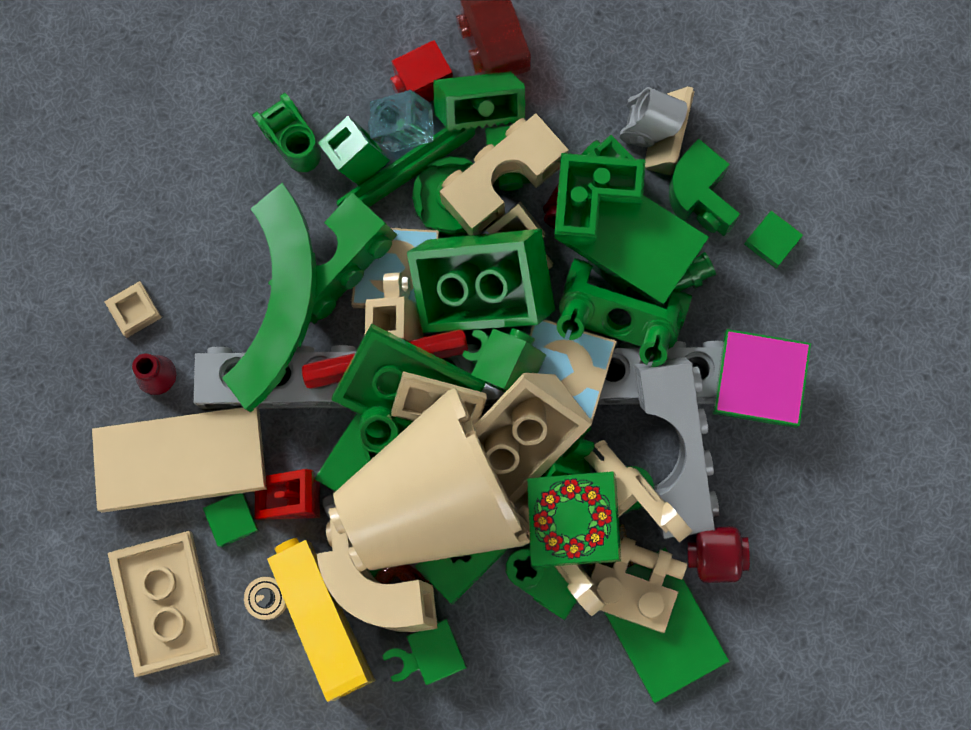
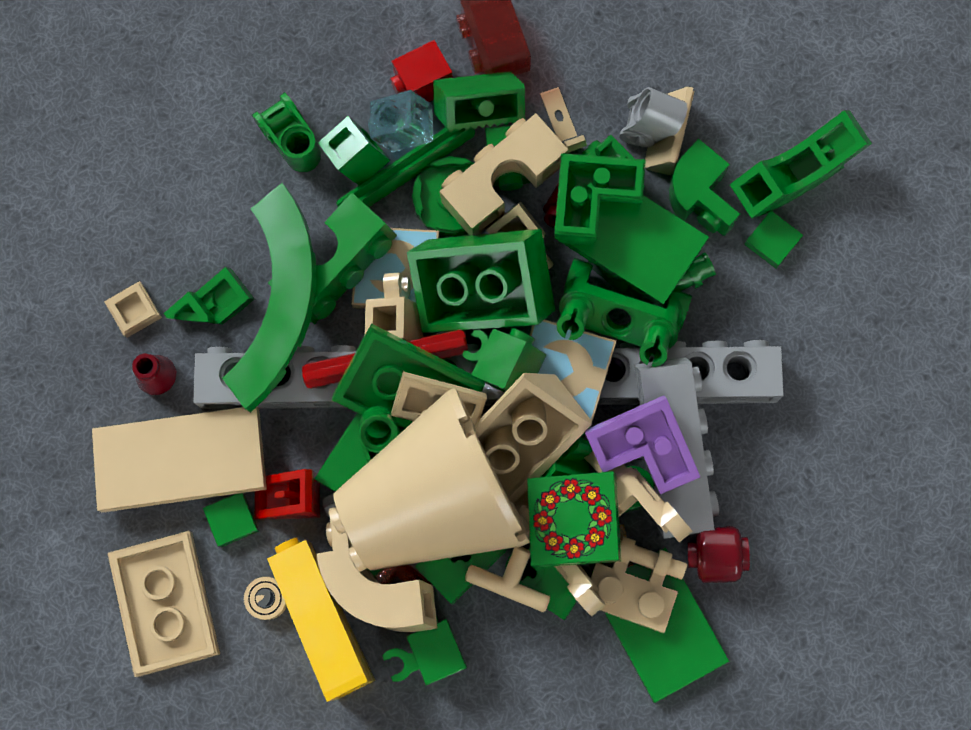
dark pink tile [713,329,811,428] -> none
none -> green slope [163,267,255,325]
none -> tan piece [465,546,550,612]
none -> tan piece [540,87,587,152]
none -> medium lavender plate [585,395,700,495]
none -> green arch [730,110,872,218]

